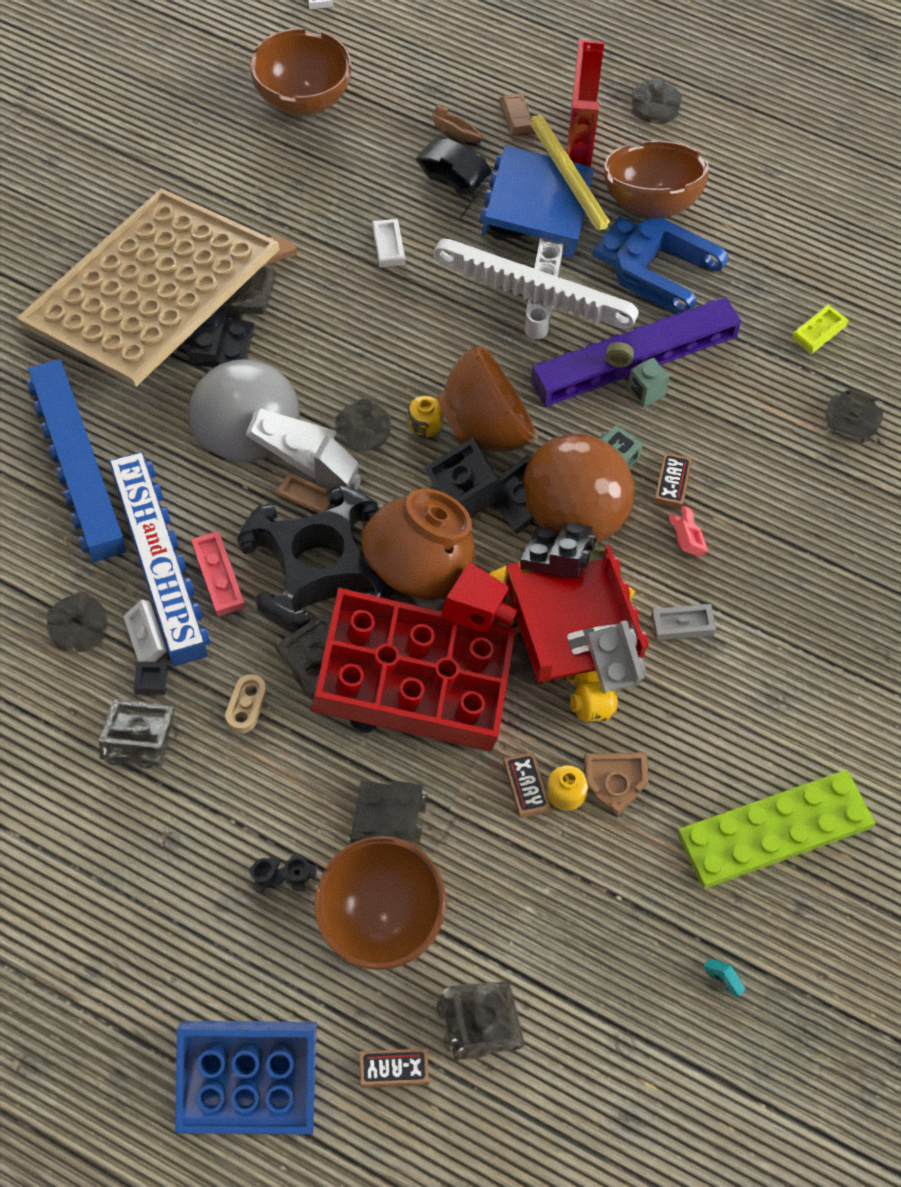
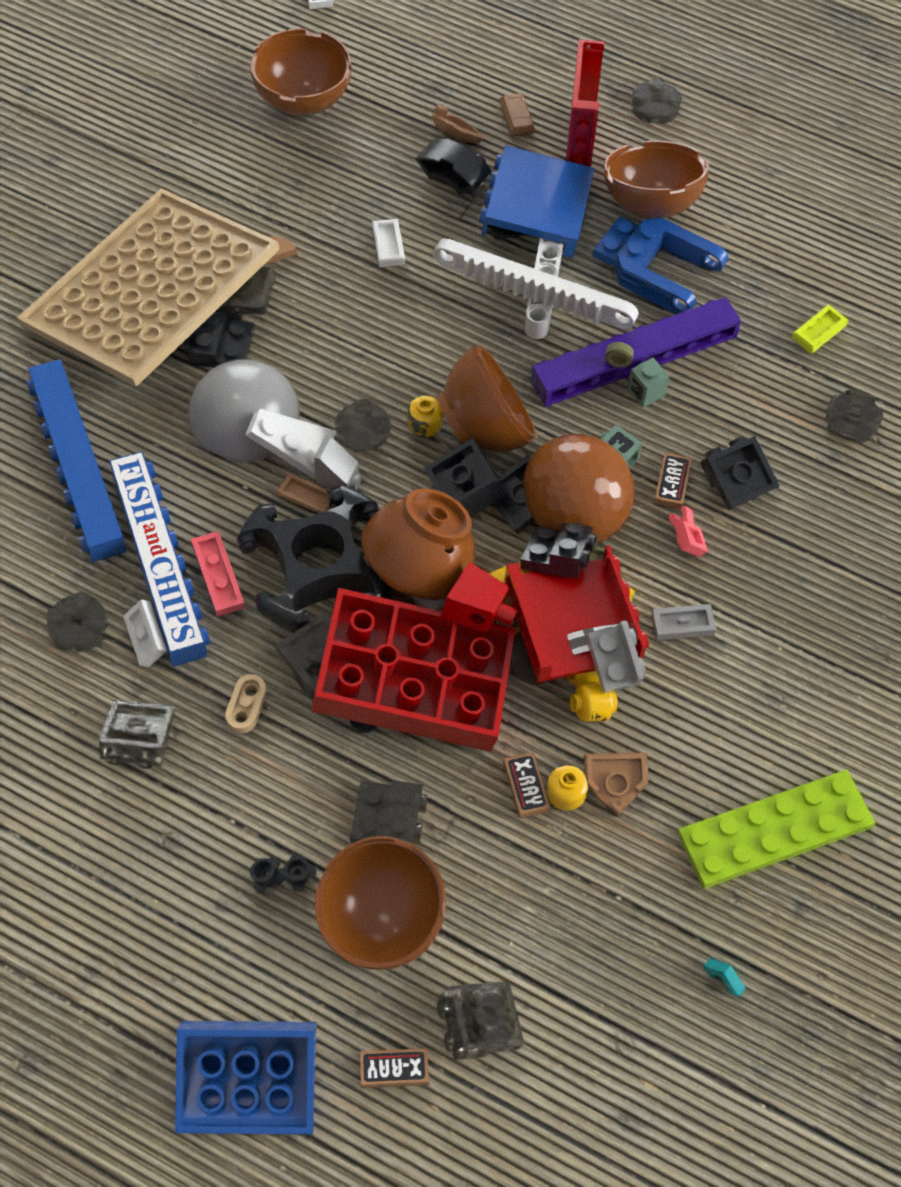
black plate [133,662,168,695] -> none
light yellow axle [530,115,609,231] -> none
none -> black plate [700,436,780,511]

